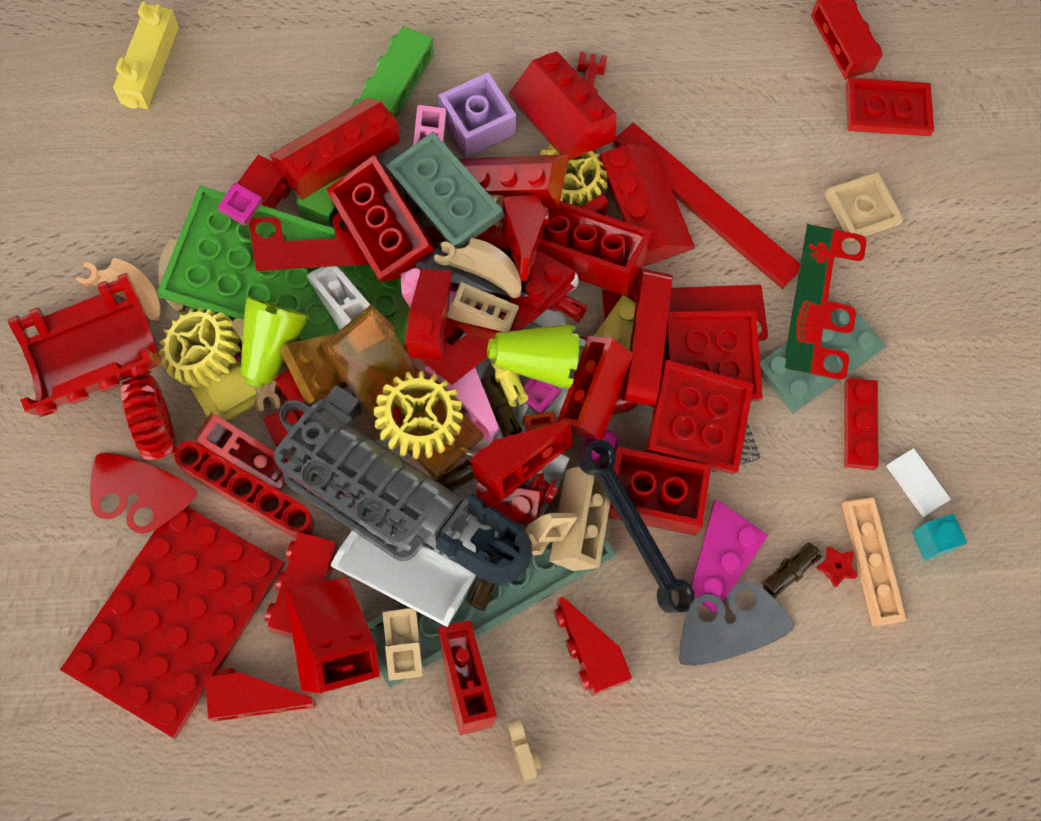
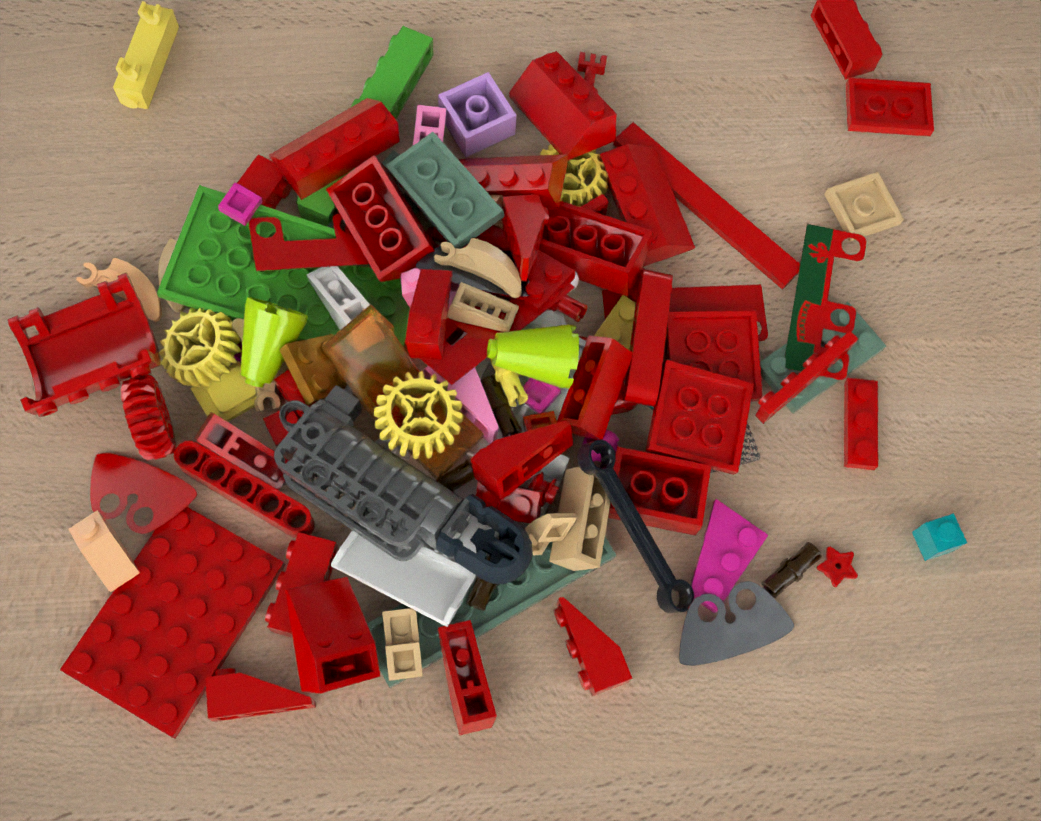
tan plate [507,720,542,783] -> none
light nougat tile [841,497,907,627] -> none
white tile [886,448,951,517] -> none
none -> light nougat slope [68,510,140,592]
none -> red plate [755,331,858,424]

